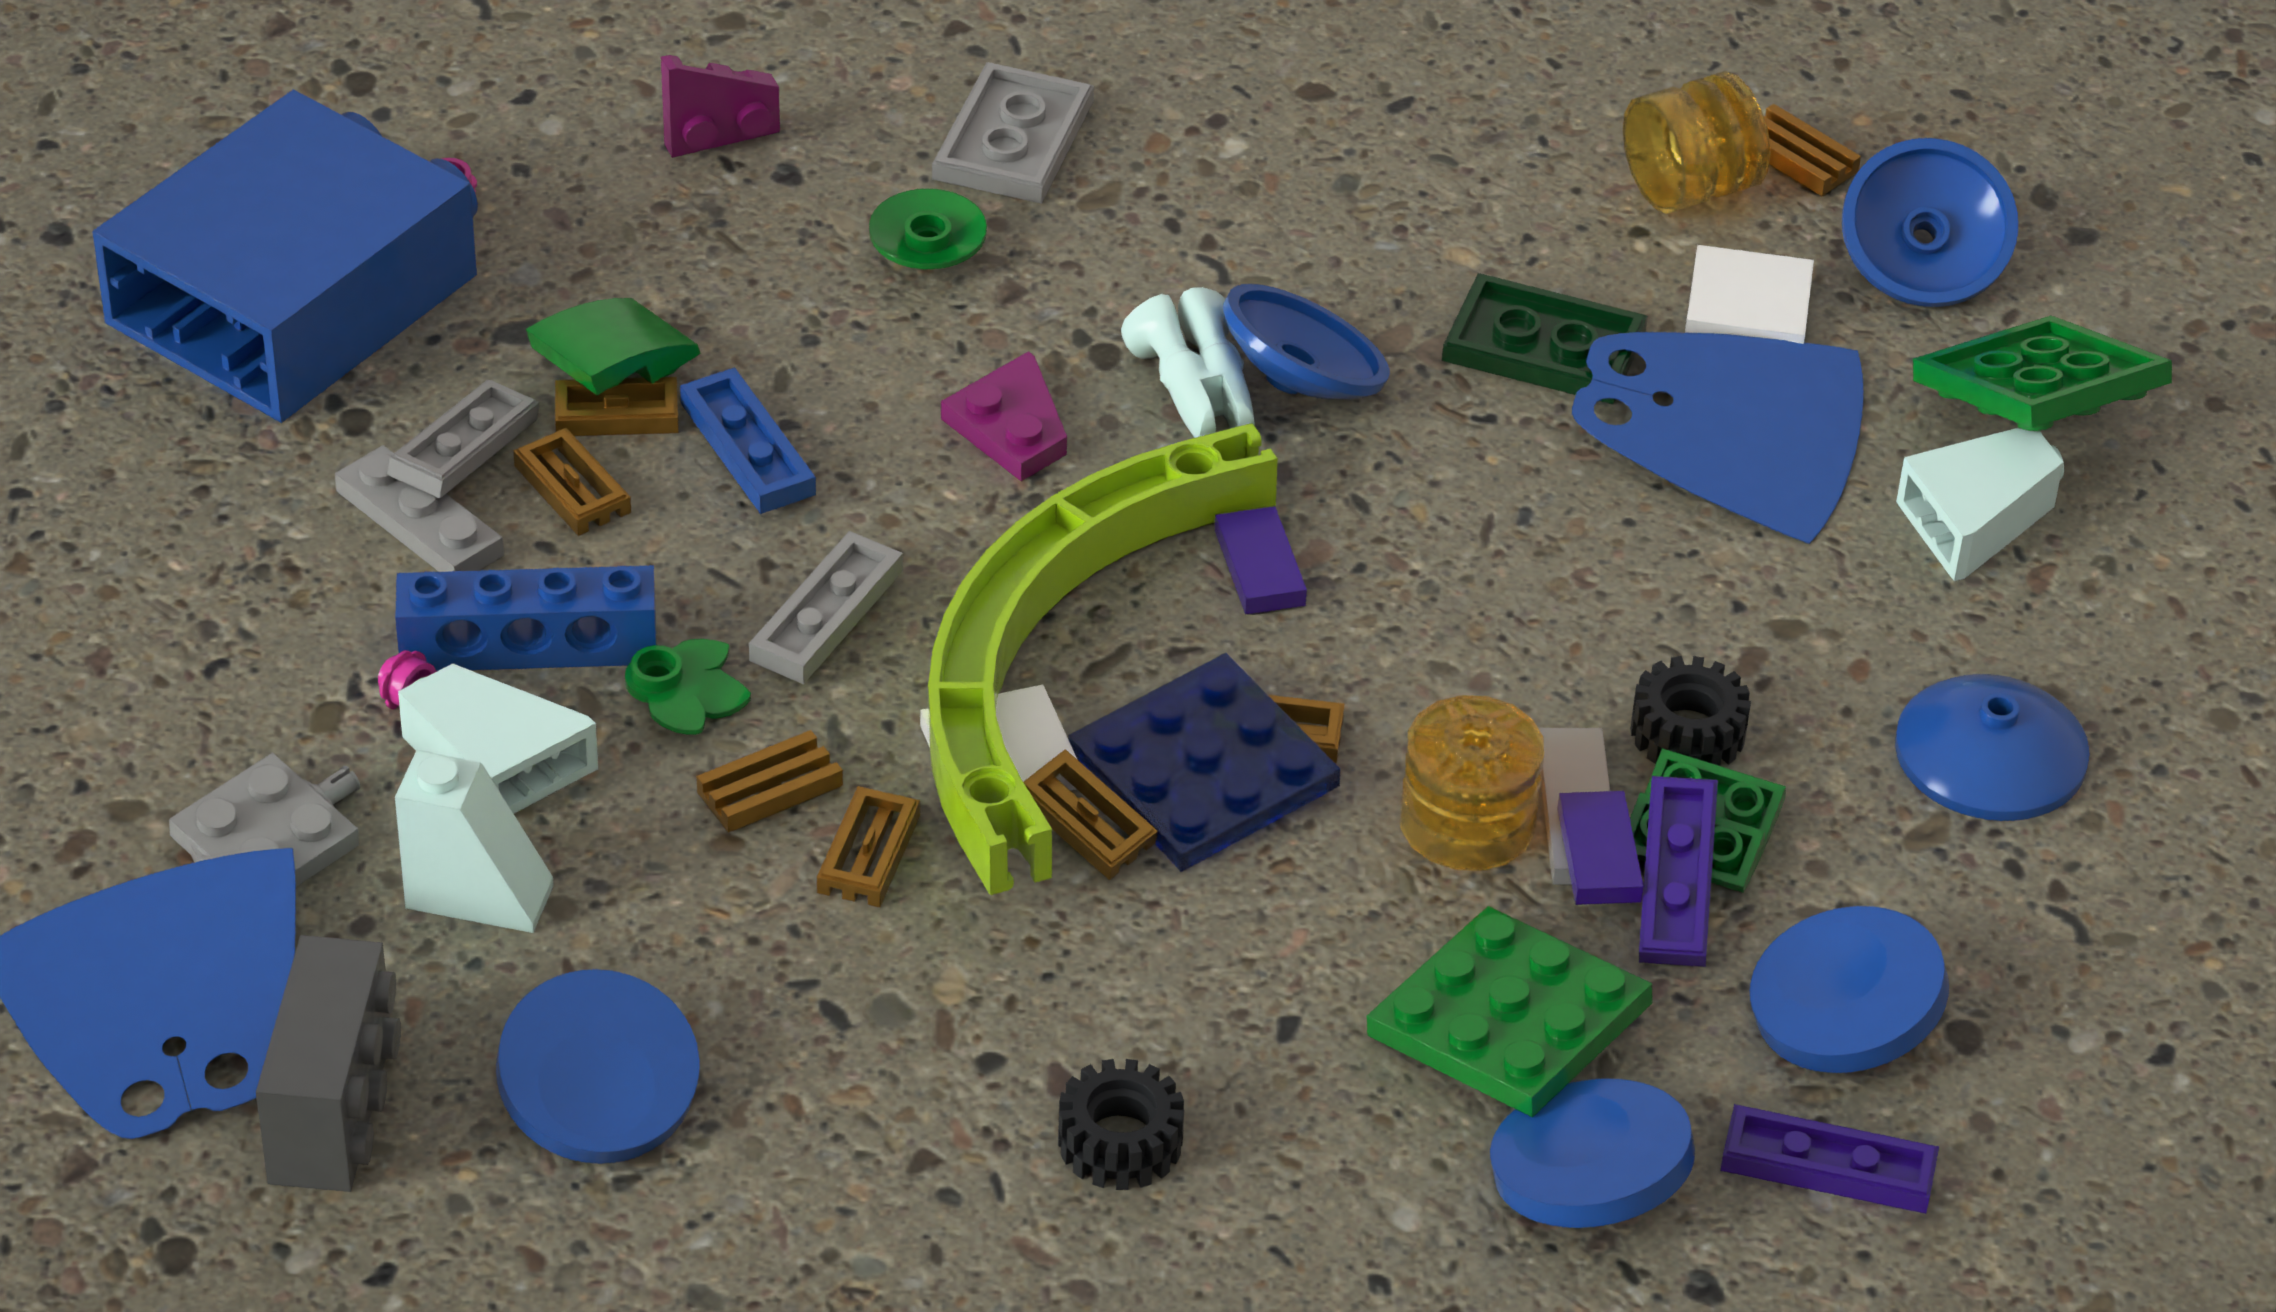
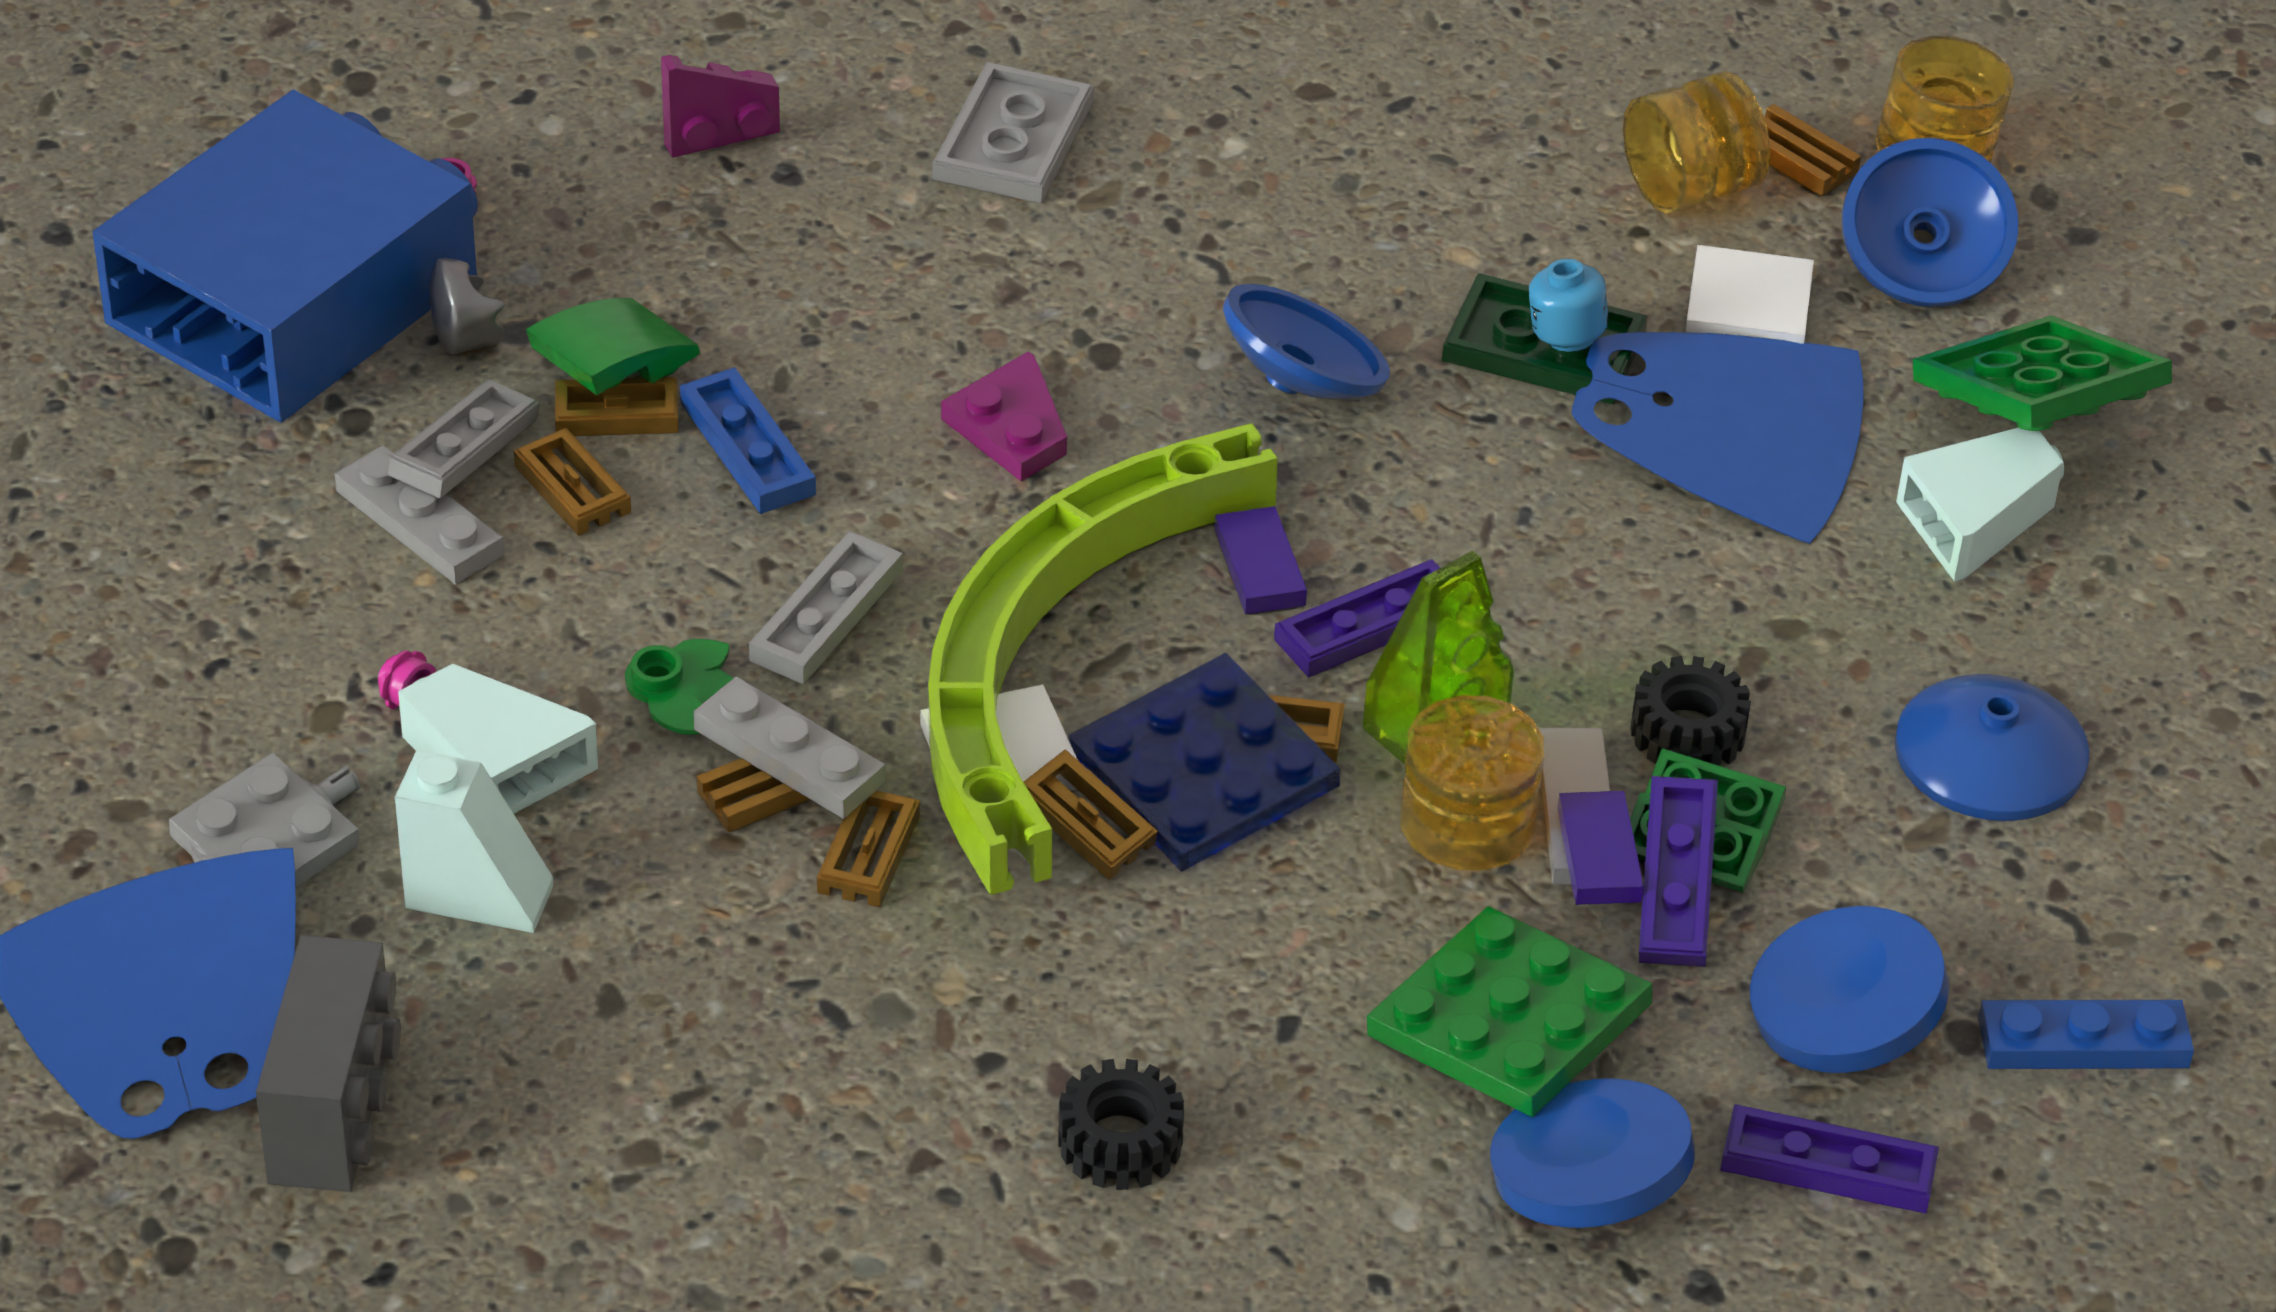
blue brick [395,565,657,671] -> none
blue piece [496,969,700,1164] -> none
green dish [869,188,987,269] -> none
light aqua piece [1121,287,1255,438] -> none
none -> flat silver hair [429,258,505,354]
none -> light grey plate [694,676,886,819]
none -> dark purple tile [1274,559,1467,678]
none -> clear neon green wedge [1362,551,1514,772]
none -> dark azure head [1529,259,1609,352]
none -> clear yellow wheel [1875,36,2014,163]
none -> blue plate [1978,1000,2194,1069]

